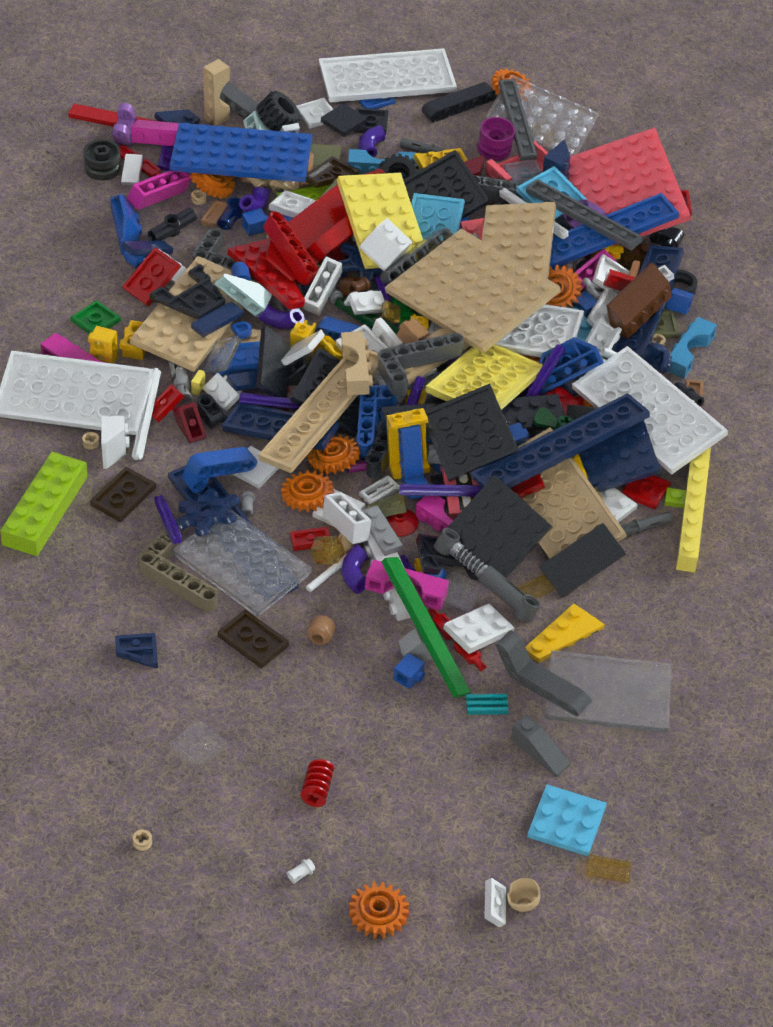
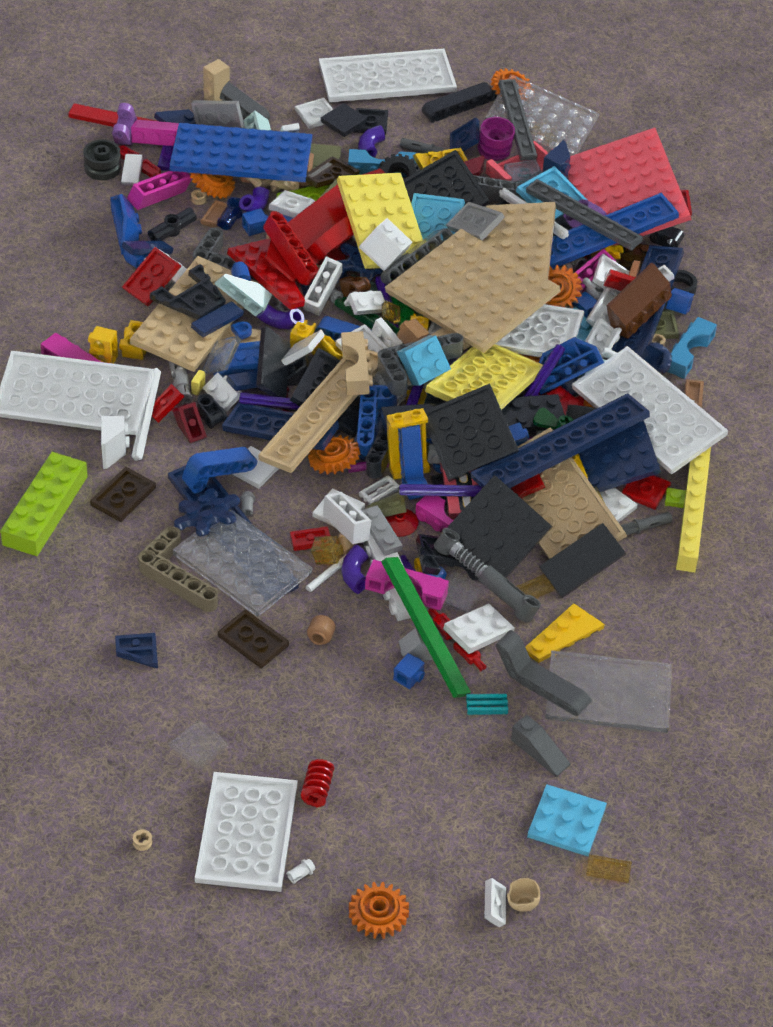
green tile [70,300,121,334] -> none
tan bush [82,432,99,450] -> none
dark purple axle [154,495,182,545] -> none
black tyre [256,91,301,131] -> none
orange gear [281,470,334,513] -> none
blue tile [359,97,396,109] -> none
black pin [674,381,704,407] -> none
none -> light grey plate [191,100,245,128]
none -> white plate [195,772,298,892]
none -> medium azure brick [397,335,451,386]
none -> light grey plate [446,202,505,240]
none -> dark blue tile [450,117,480,152]

